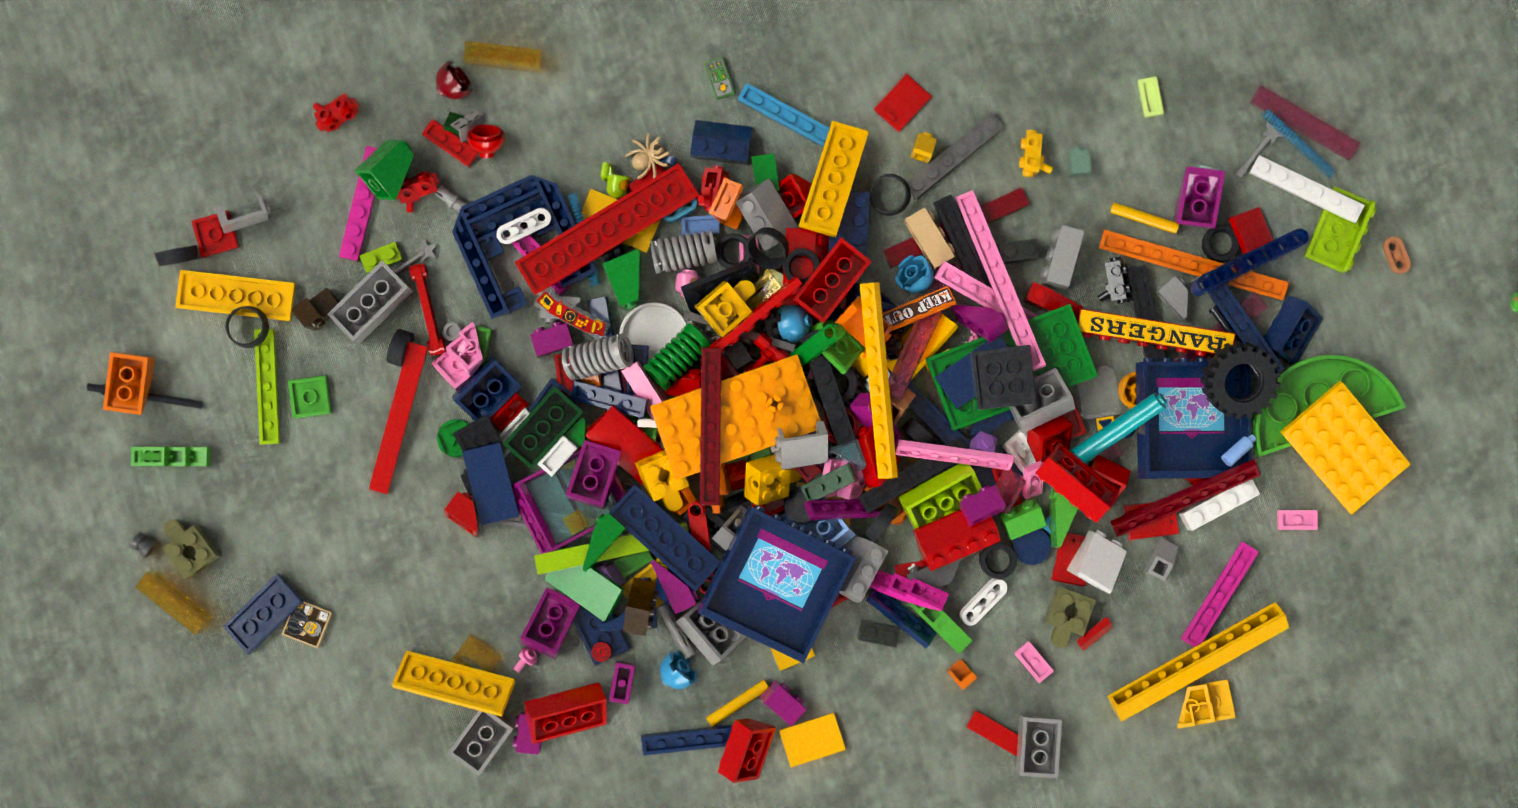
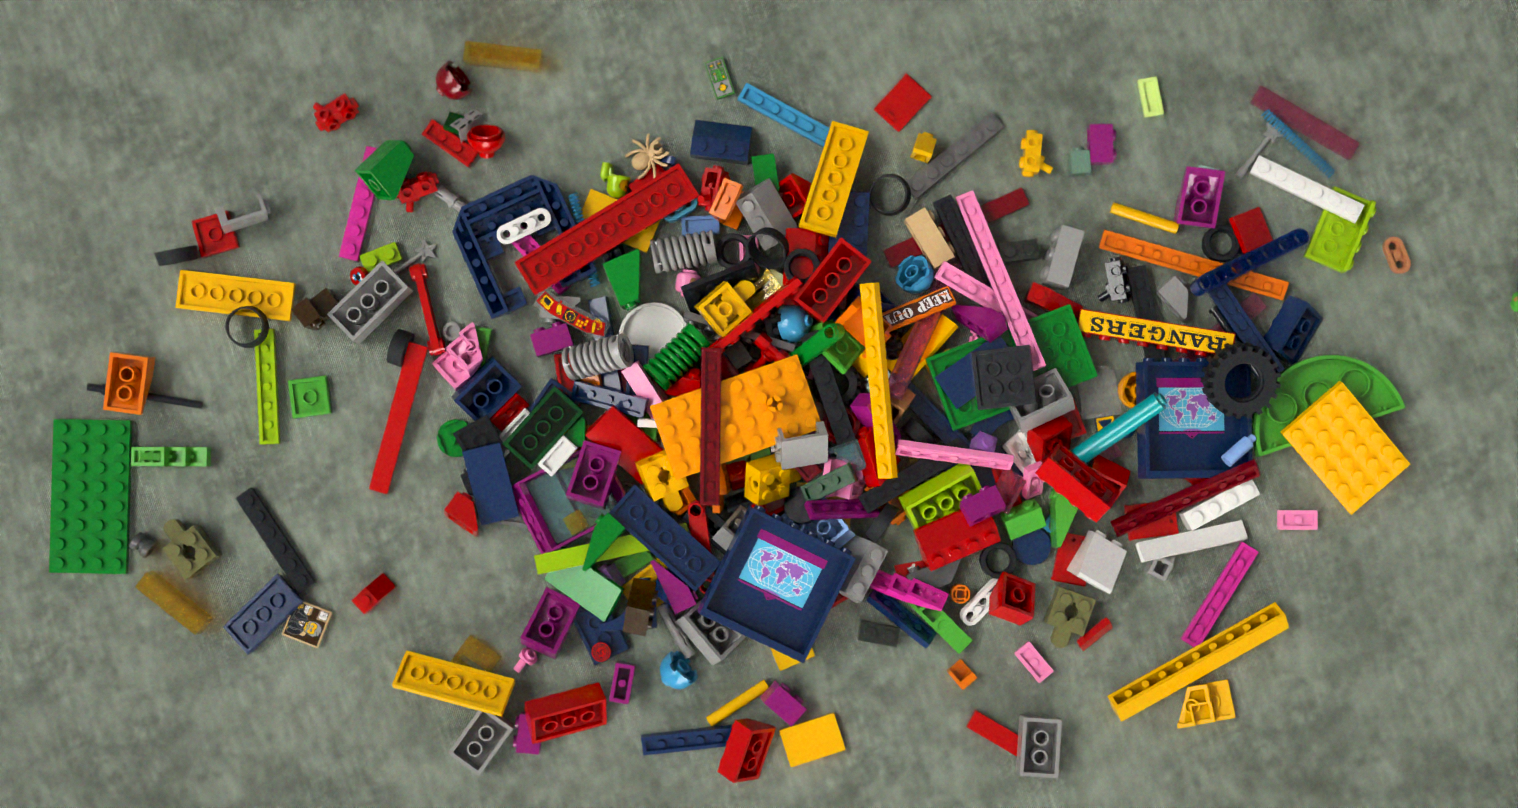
none -> green plate [49,419,132,574]
none -> black plate [235,487,316,594]
none -> red tile [350,266,369,285]
none -> red slope [351,573,397,615]
none -> orange wheel [949,583,970,604]
none -> red slope [989,572,1036,626]
none -> magenta brick [1087,124,1117,165]
none -> white tile [1135,520,1248,563]

